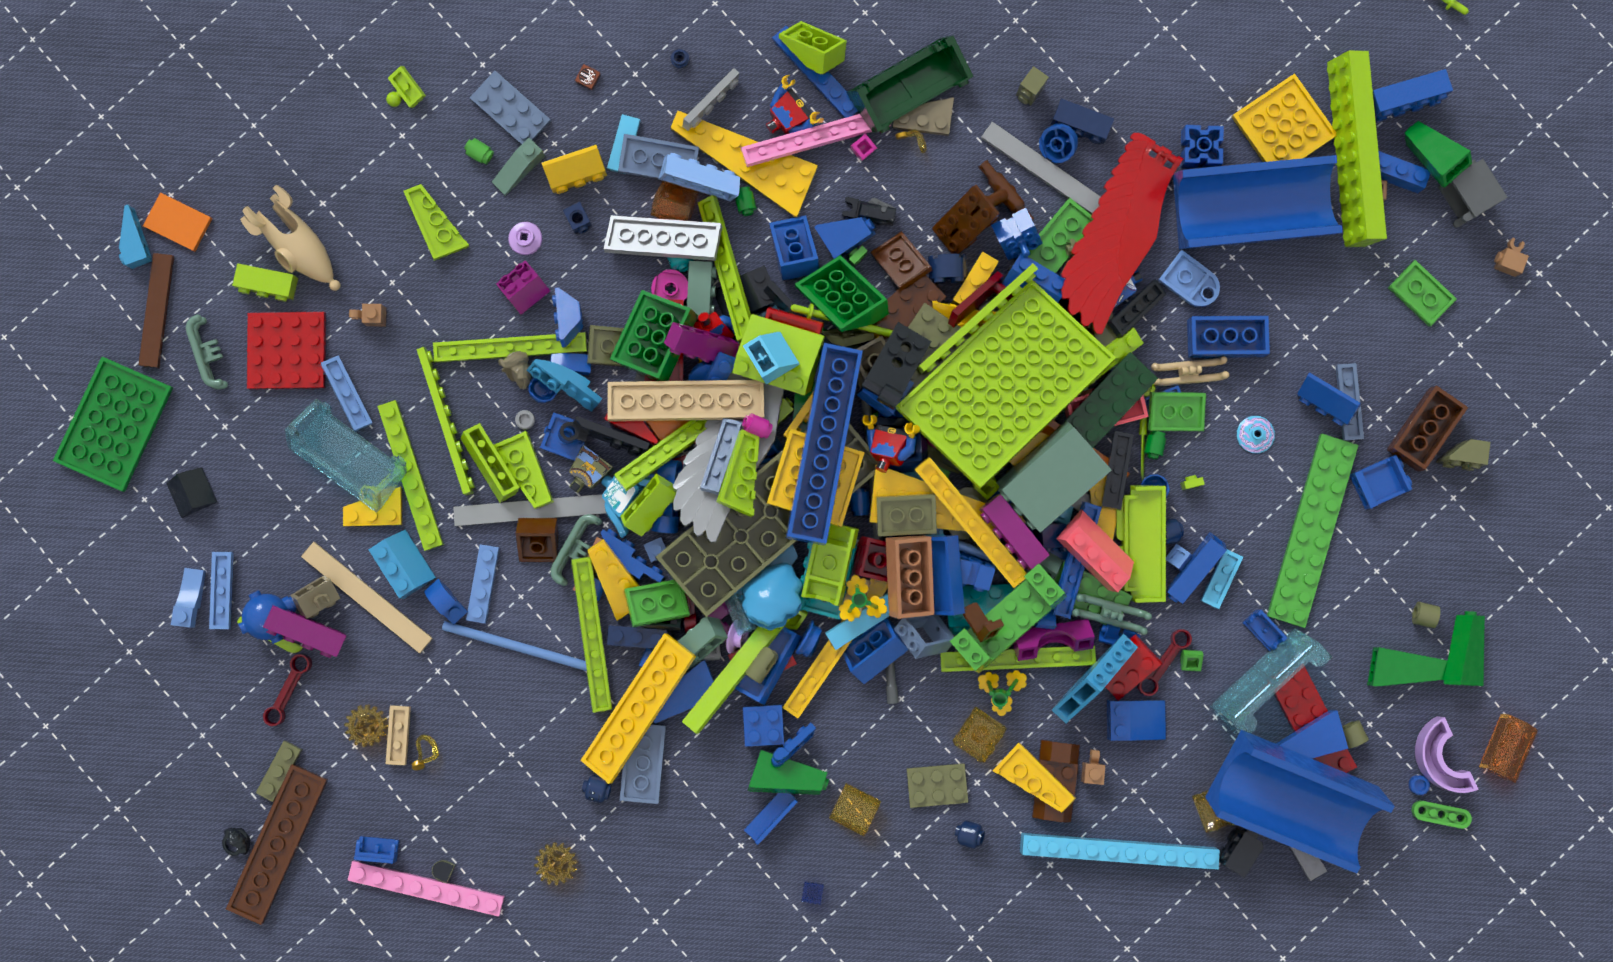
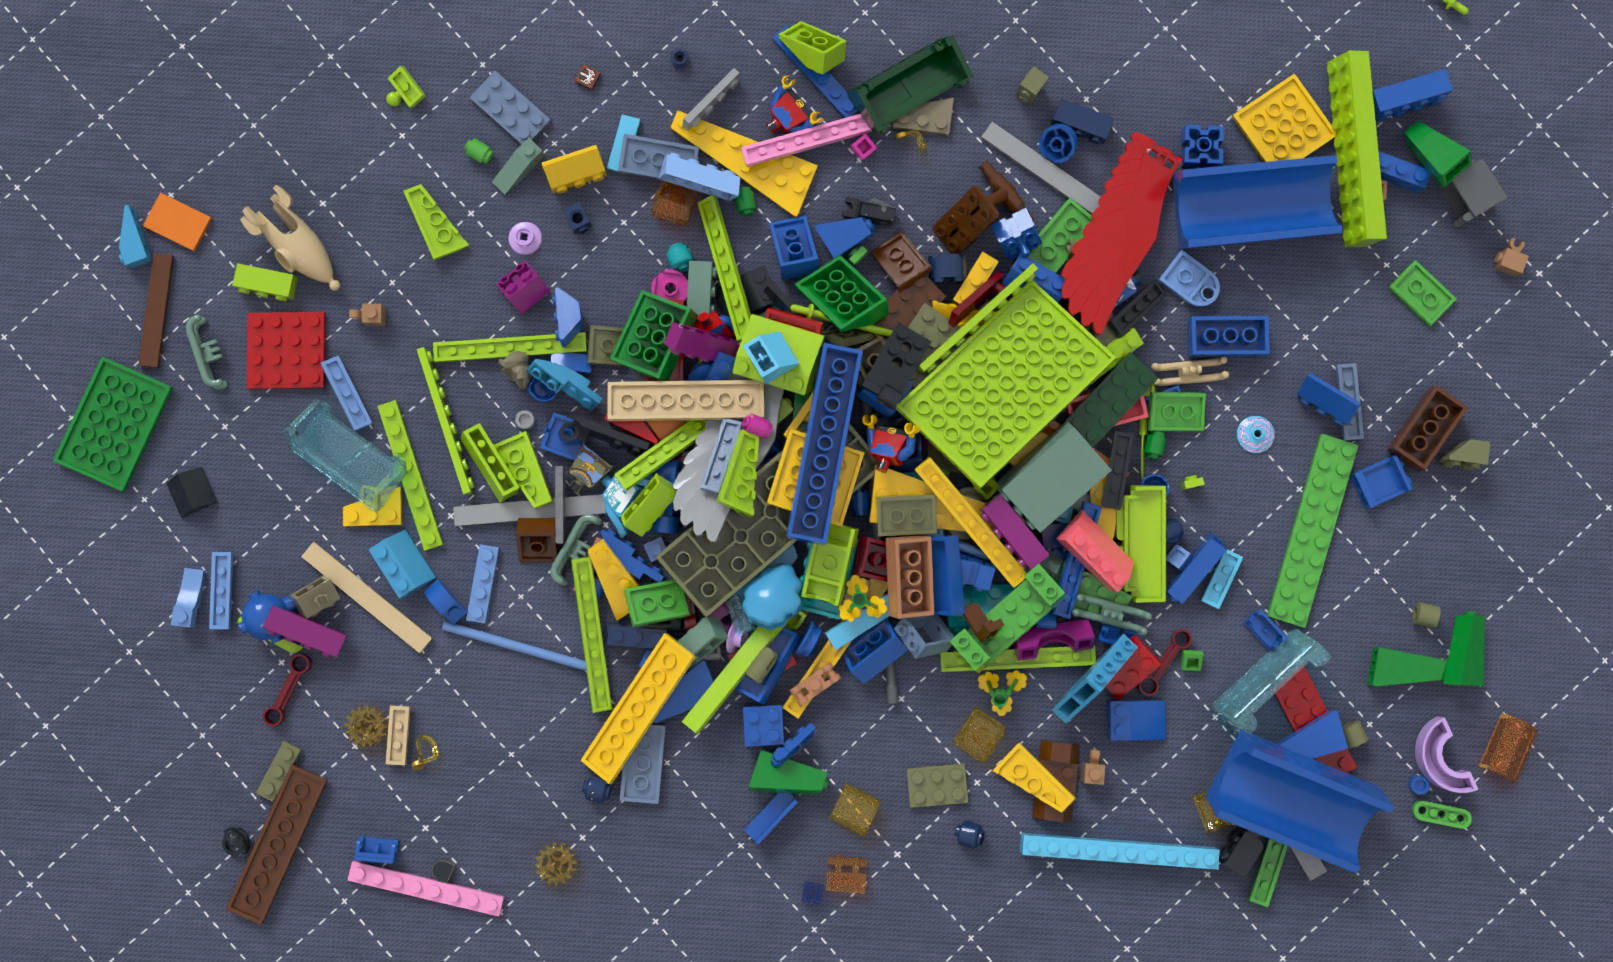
plate [604,215,722,261] -> none
none -> flat silver tile [555,466,565,544]
none -> nougat plate [789,662,841,707]
none -> clear orange plate [826,855,867,894]
none -> bright green plate [1248,838,1288,907]

